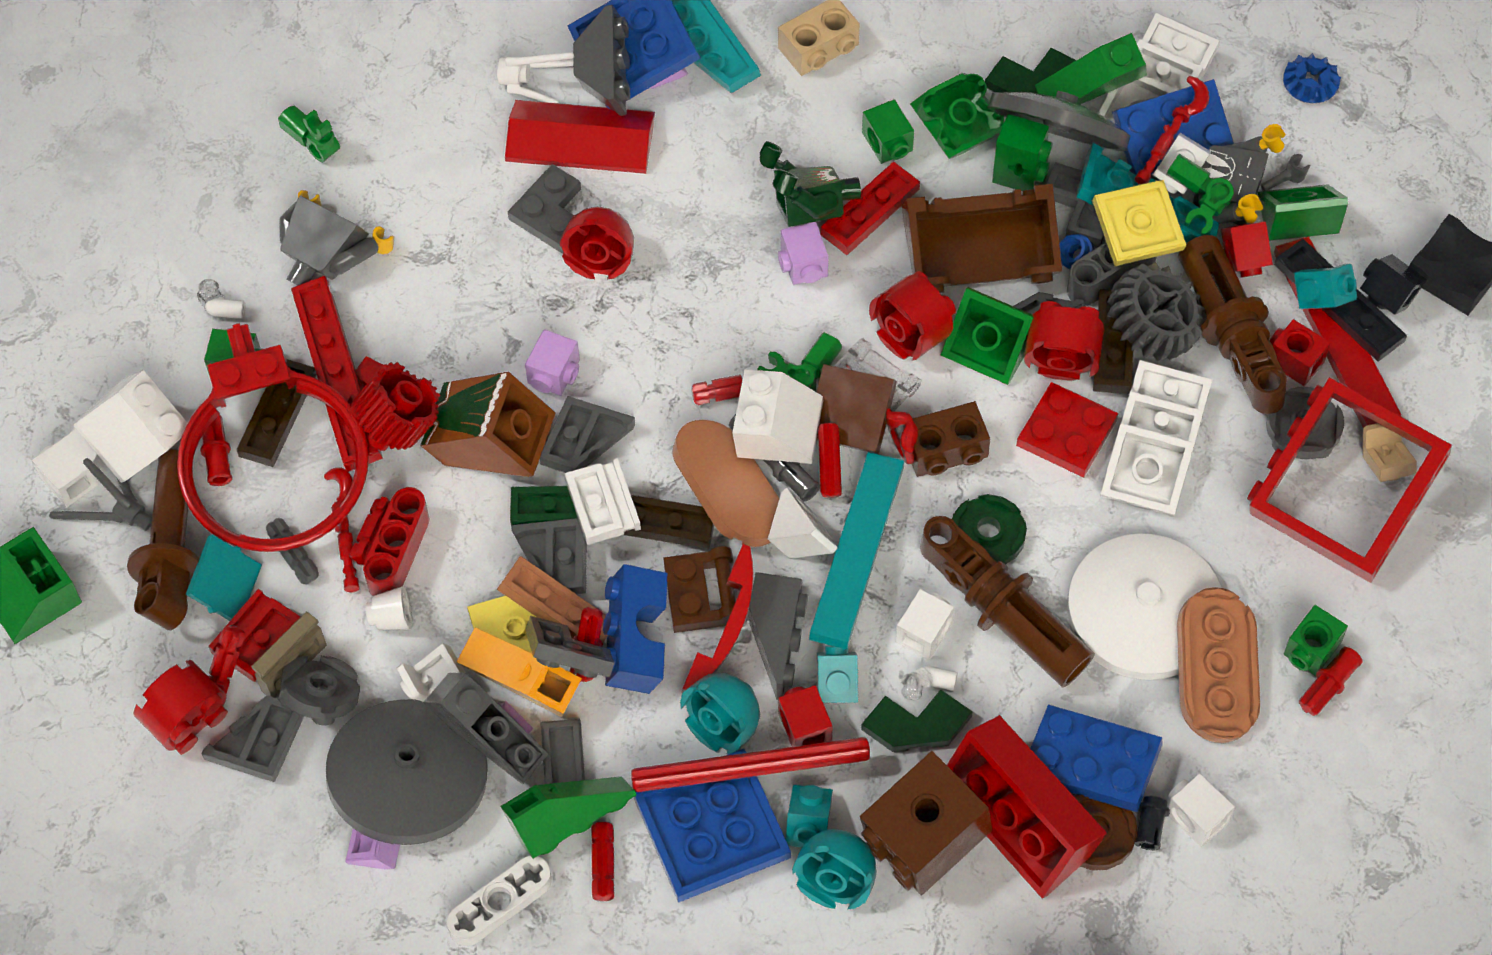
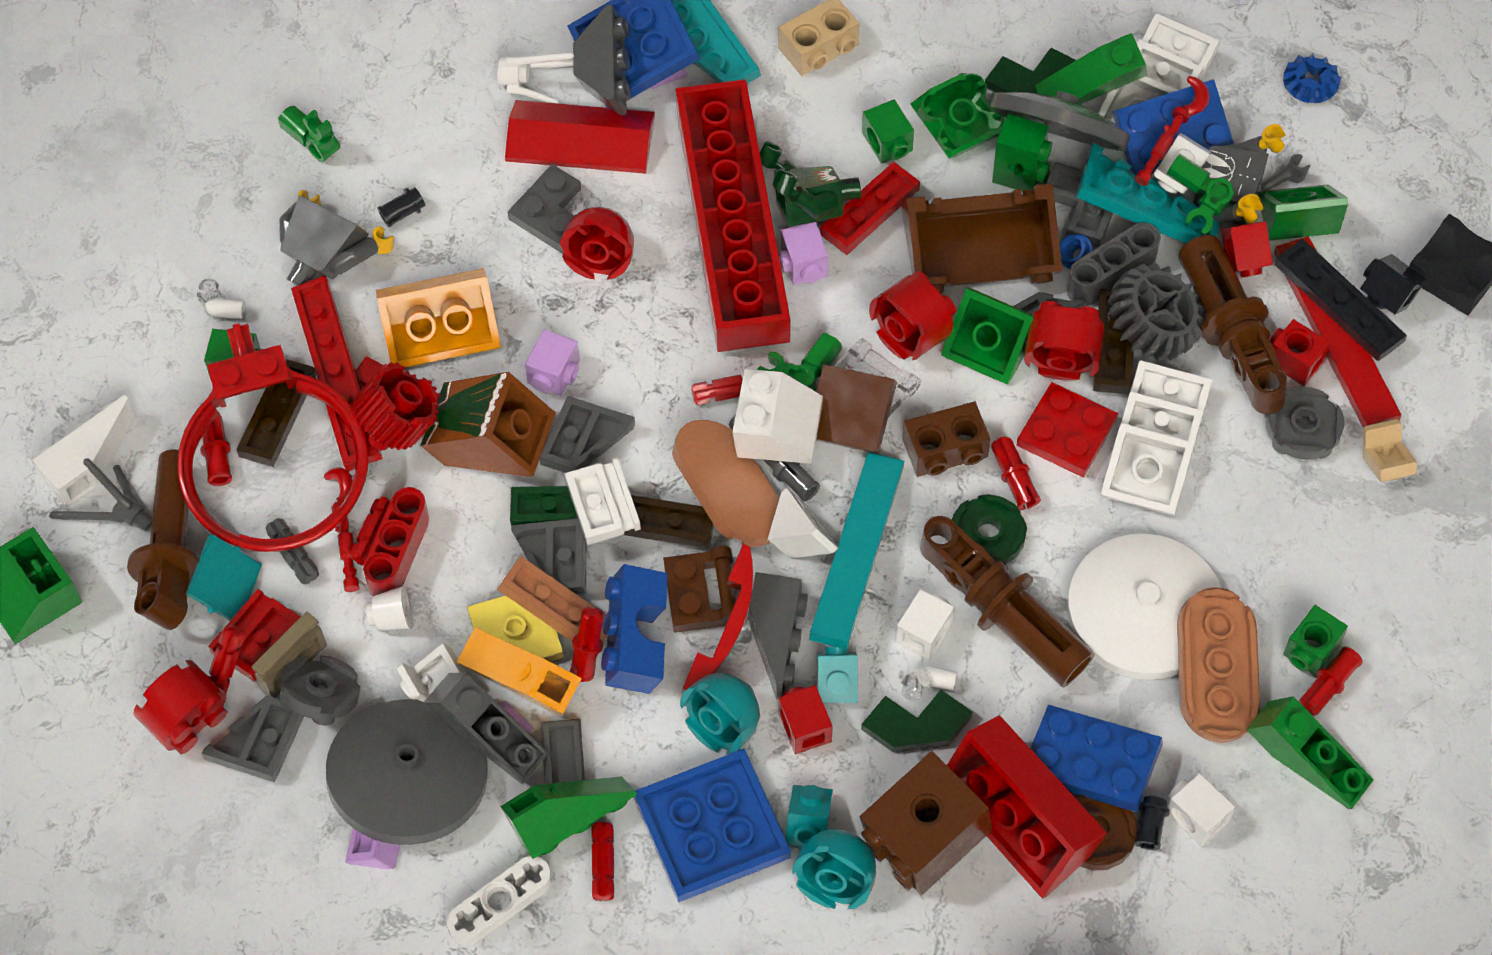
white slope [72,370,188,483] -> none
dark grey plate [526,616,614,678] -> none
red axle [631,737,870,792] -> none
red axle [818,423,842,498] -> none
red piece [886,408,918,464] -> none
light yellow plate [1092,180,1186,266] -> none
red window [1247,377,1452,583] -> none
teal bracket [1294,264,1357,309] -> none
none -> light orange slope [375,268,501,367]
none -> black pin [377,187,426,228]
none -> red brick [675,79,791,352]
none -> red axle [991,436,1041,510]
none -> green slope [1246,696,1374,809]

